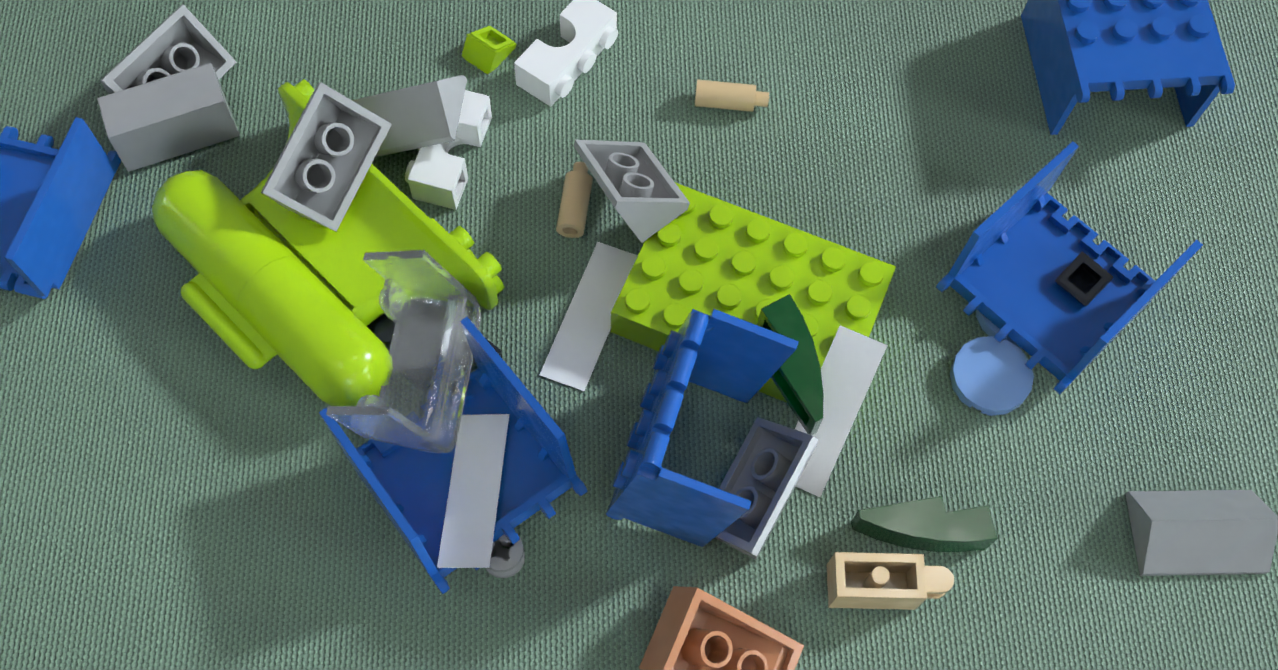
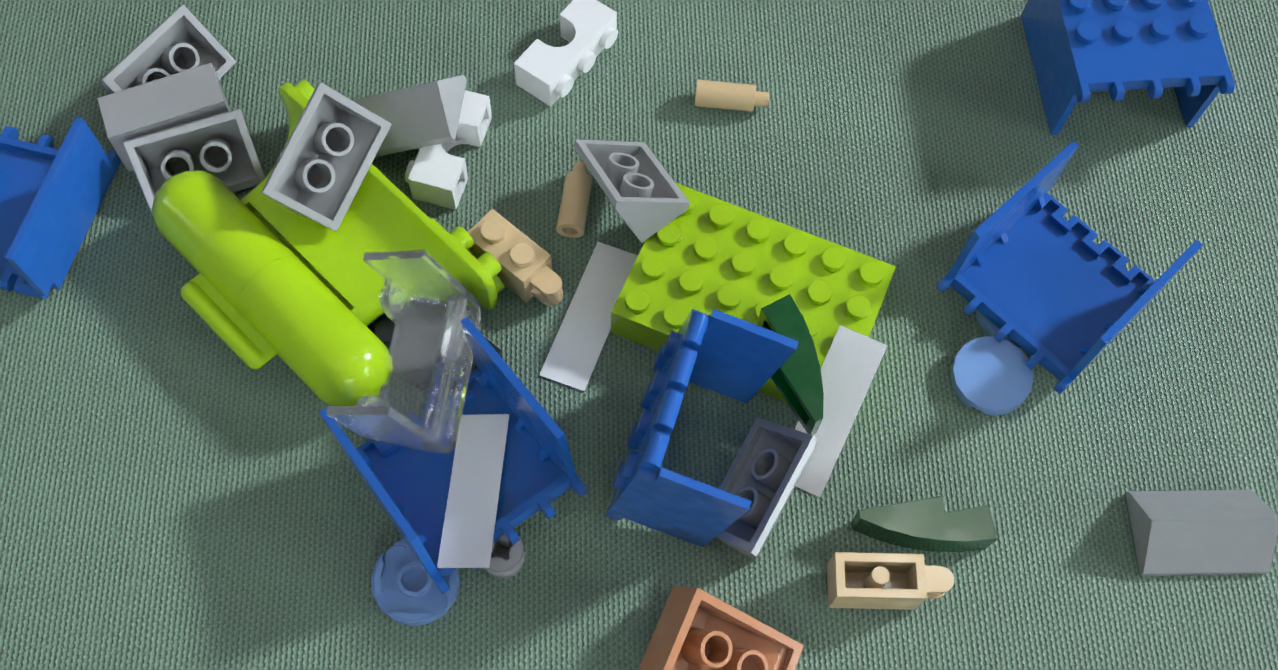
lime slope [462,26,517,74] -> none
black slope [1054,251,1114,307] -> none
none -> light grey slope [123,108,266,215]
none -> medium blue tile [371,539,460,626]
none -> tan brick [468,209,563,306]

